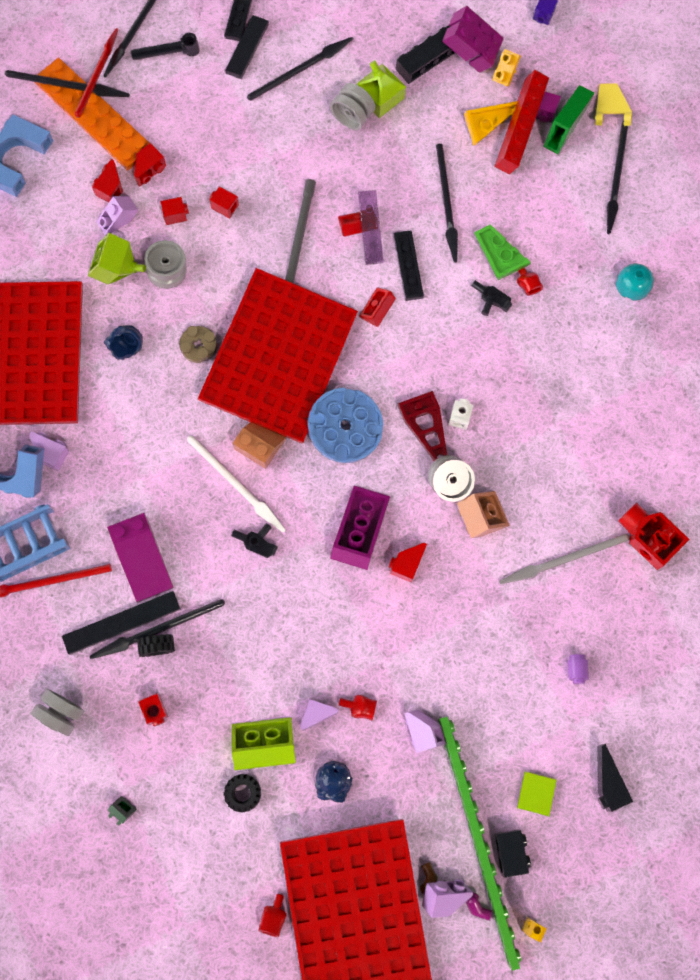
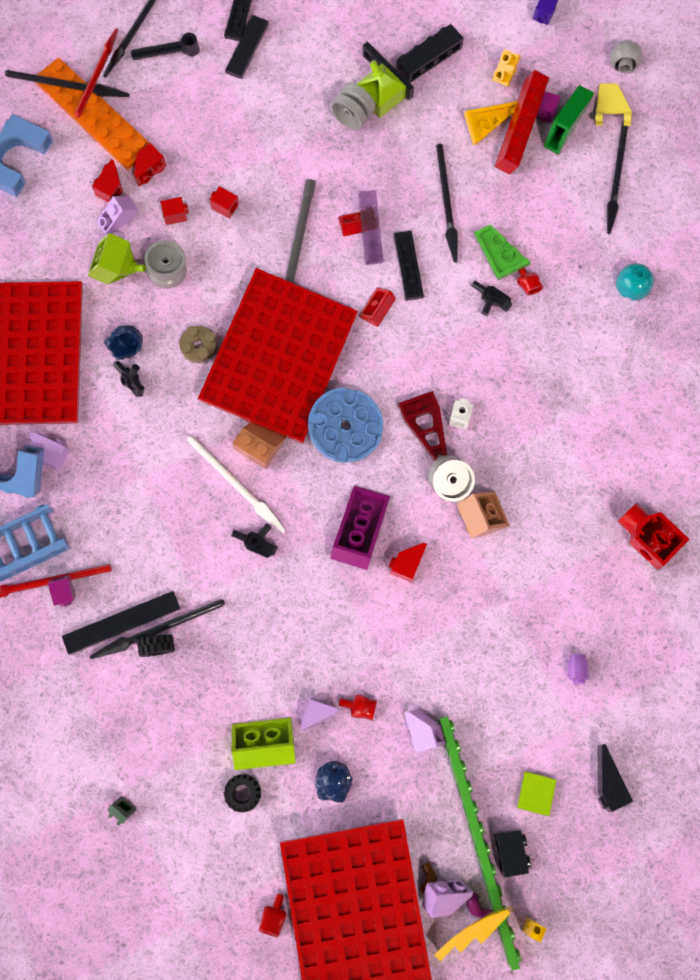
light grey wheel [30,688,85,736] -> none
magenta slope [107,513,174,602] -> none
red brick [138,693,169,727] -> none
black piece [247,37,353,101] -> none
magenta piece [442,5,504,73] -> none
light grey piece [499,534,630,584] -> none
none -> magenta brick [47,575,76,607]
none -> black piece [114,361,145,397]
none -> black tile [362,41,414,100]
none -> yellow slope [435,906,513,961]
none -> light grey plant [609,40,642,73]

